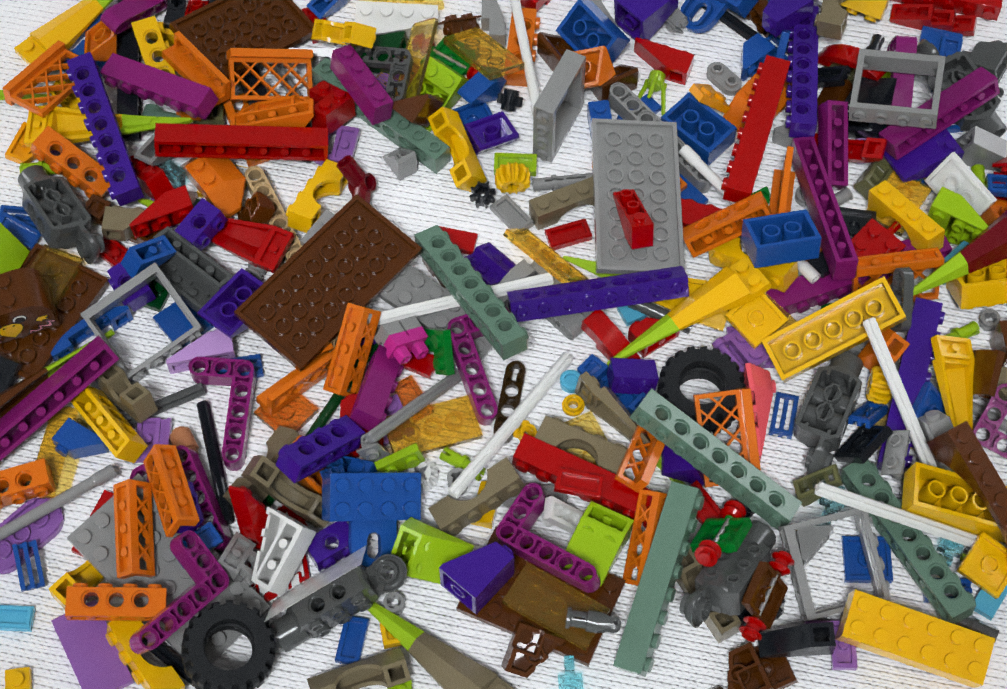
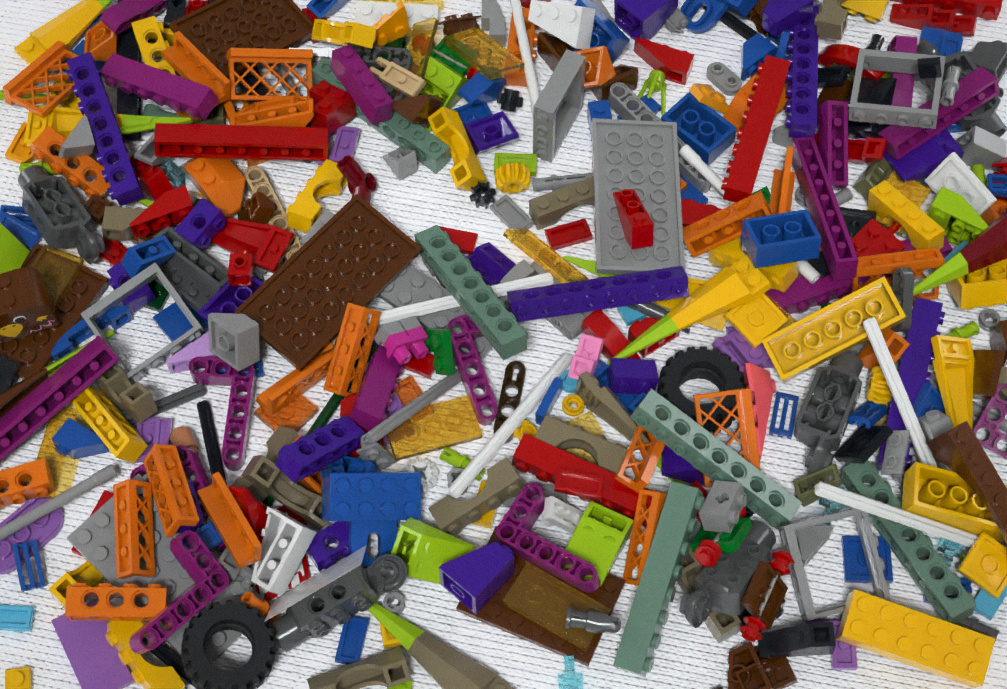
lime plate [374,443,425,472] -> none
reddish brown slope [501,621,565,678] -> none
none -> light grey slope [58,116,95,158]
none -> orange fence [197,472,262,569]
none -> light grey slope [208,313,260,371]
none -> red brick [227,250,254,286]
none -> orange axle [240,591,280,625]
none -> tan hinge [369,57,426,97]
none -> light orange wing [371,1,410,46]
none -> white wedge [528,0,596,50]
none -> blue tile [535,377,563,426]
none -> bright pink slope [568,333,605,380]
none -> light grey brick [699,480,747,533]
none -> black tile [918,57,942,79]
none -> light grey pin [940,66,961,107]

